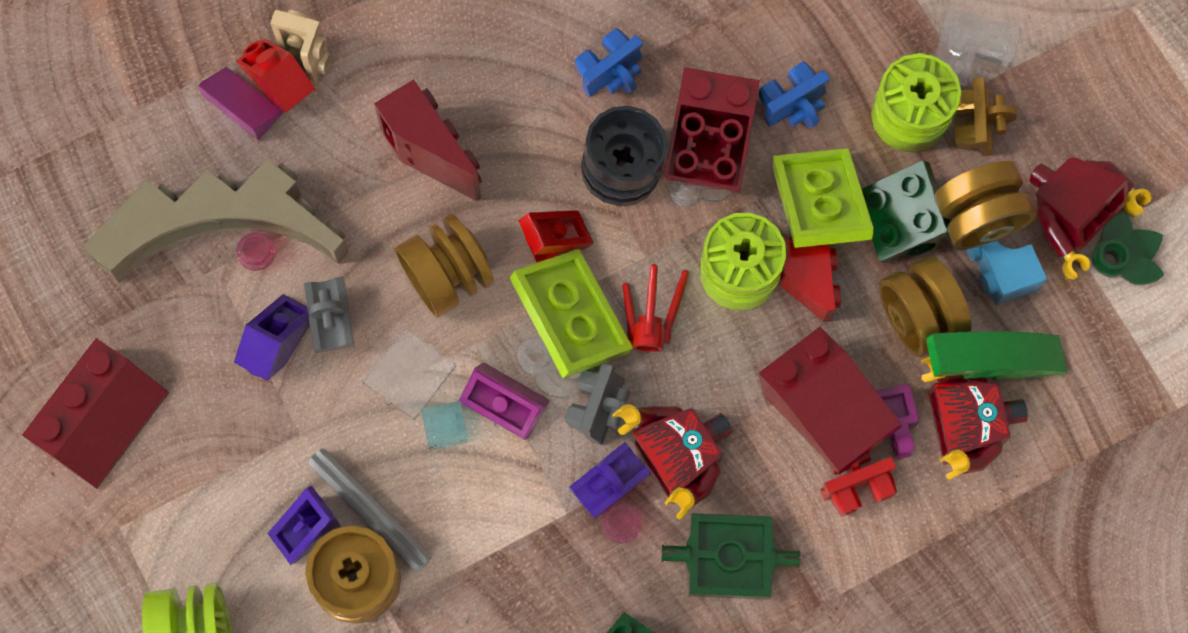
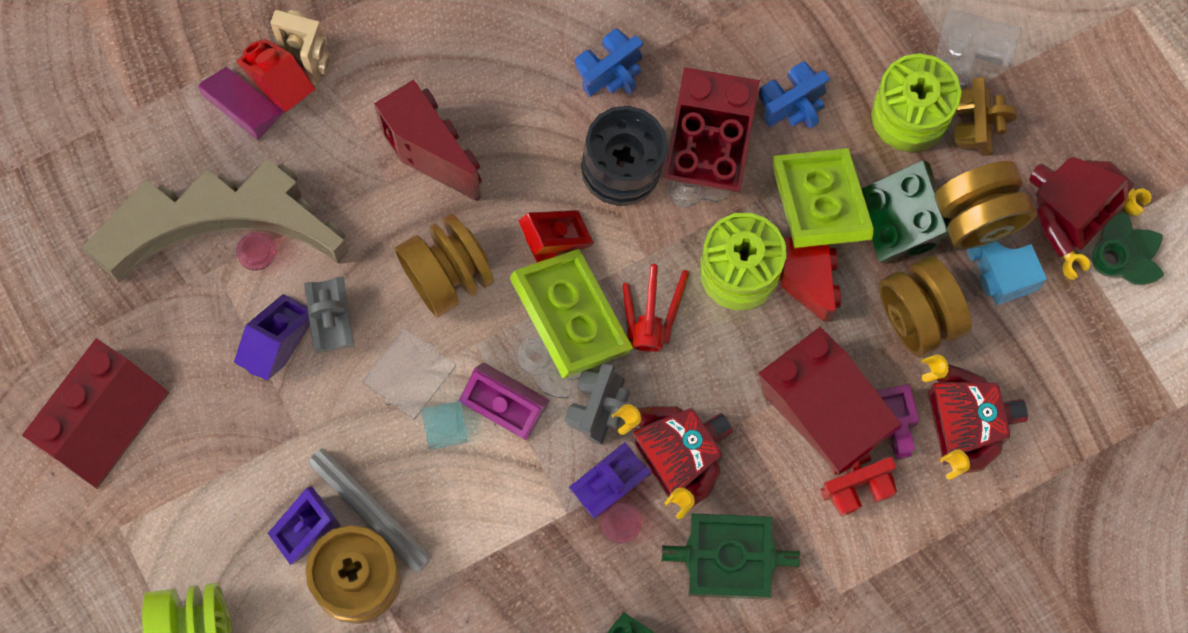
green slope [926,331,1068,380] -> none

